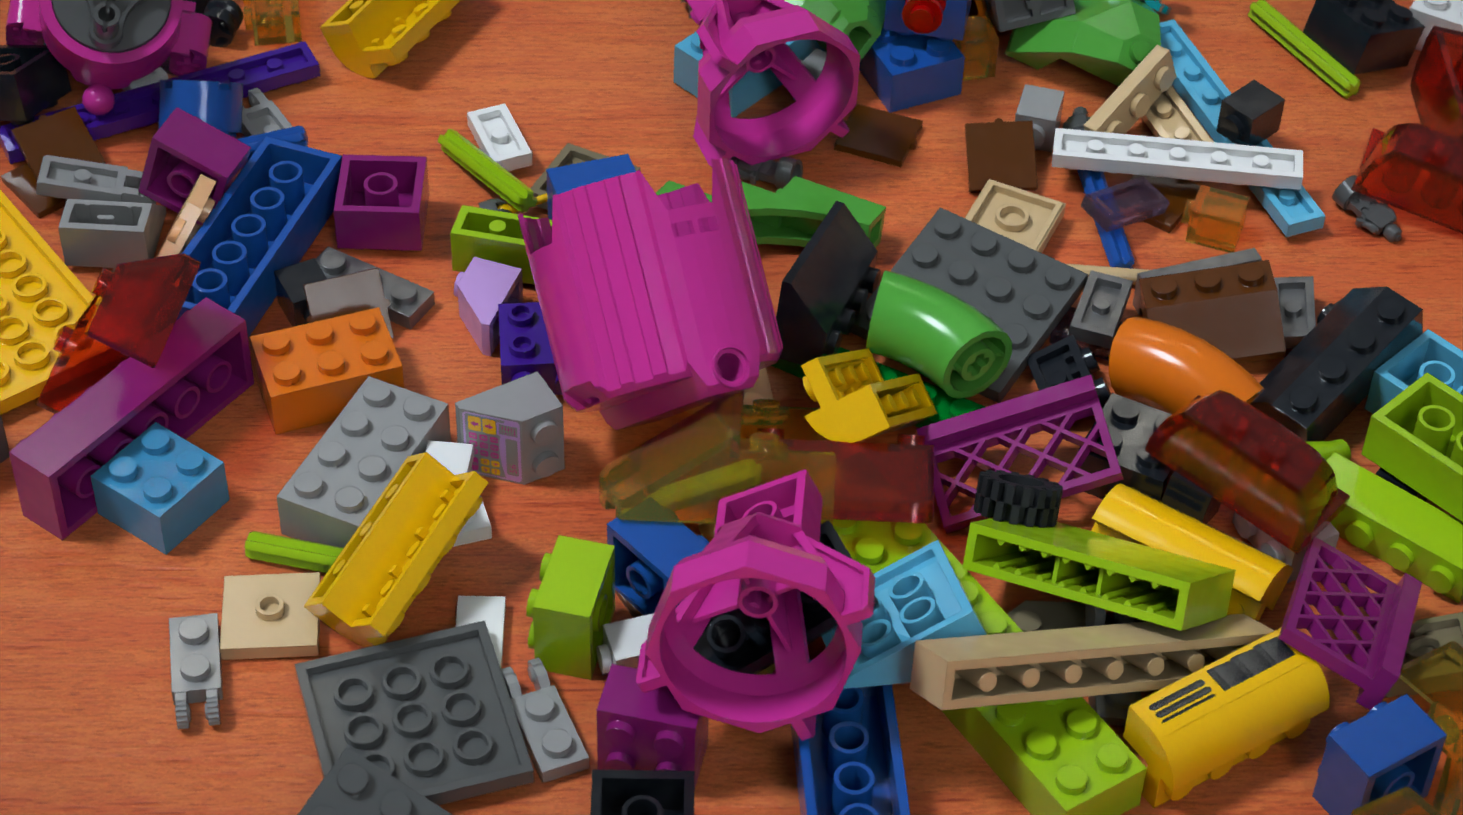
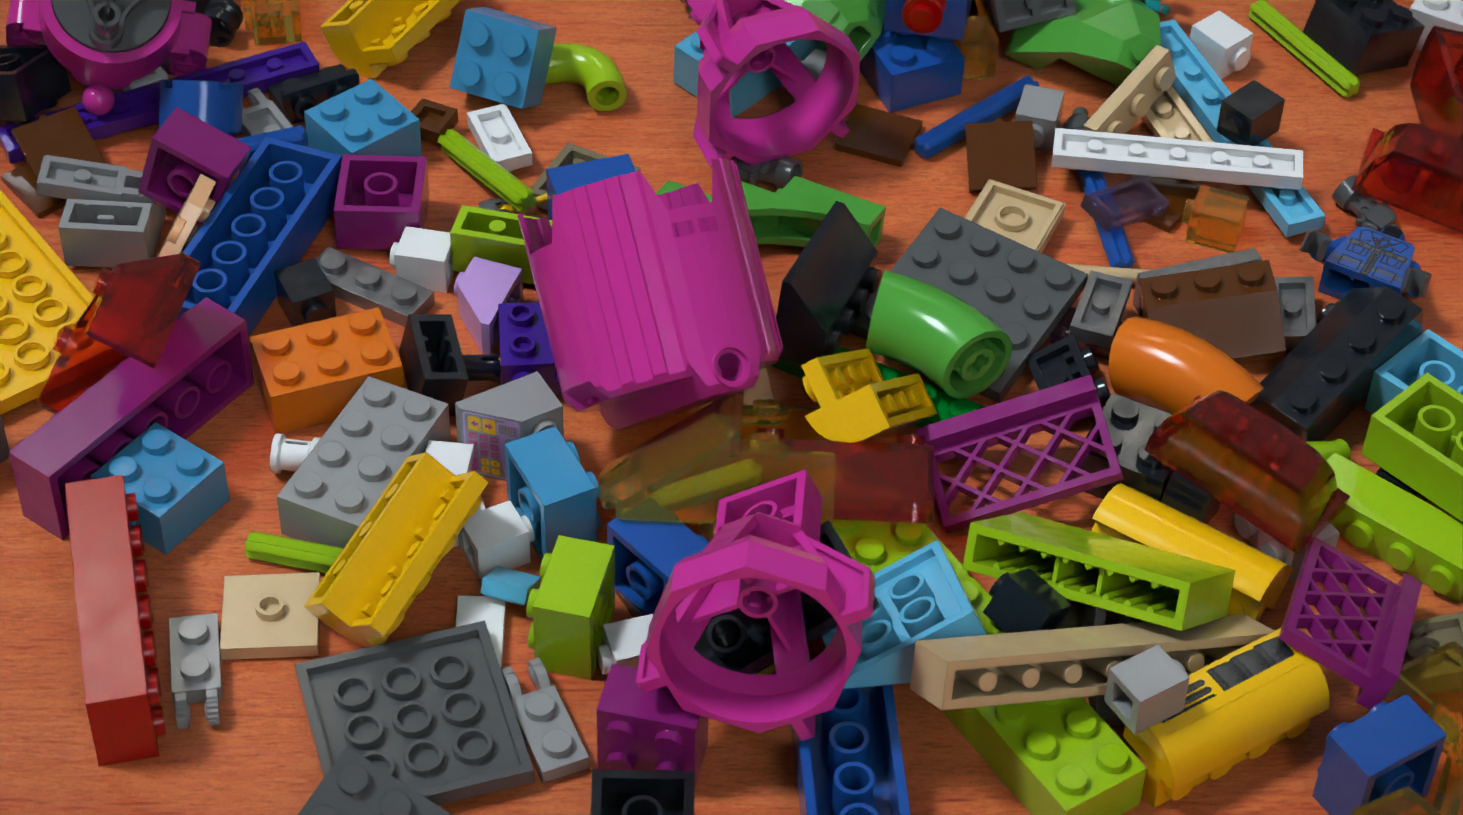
piece [303,267,394,338] -> none
black tyre [973,470,1063,528] -> none
none -> brick [65,475,166,766]
none -> black bracket [268,64,360,125]
none -> white bush [270,433,321,474]
none -> dark azure brick [304,78,422,156]
none -> white brick [389,226,455,293]
none -> black brick [399,314,501,416]
none -> reddish brown plate [411,98,458,145]
none -> dark azure brick [450,7,557,109]
none -> white brick [459,500,535,581]
none -> medium azure tile [480,566,542,605]
none -> dark azure brick [505,426,601,561]
none -> lime cylinder [545,43,627,111]
none -> blue axle [914,76,1040,159]
none -> black brick [983,568,1073,633]
none -> light grey brick [1104,644,1189,735]
none -> white brick [1190,11,1253,79]
none -> torso [1299,226,1432,300]

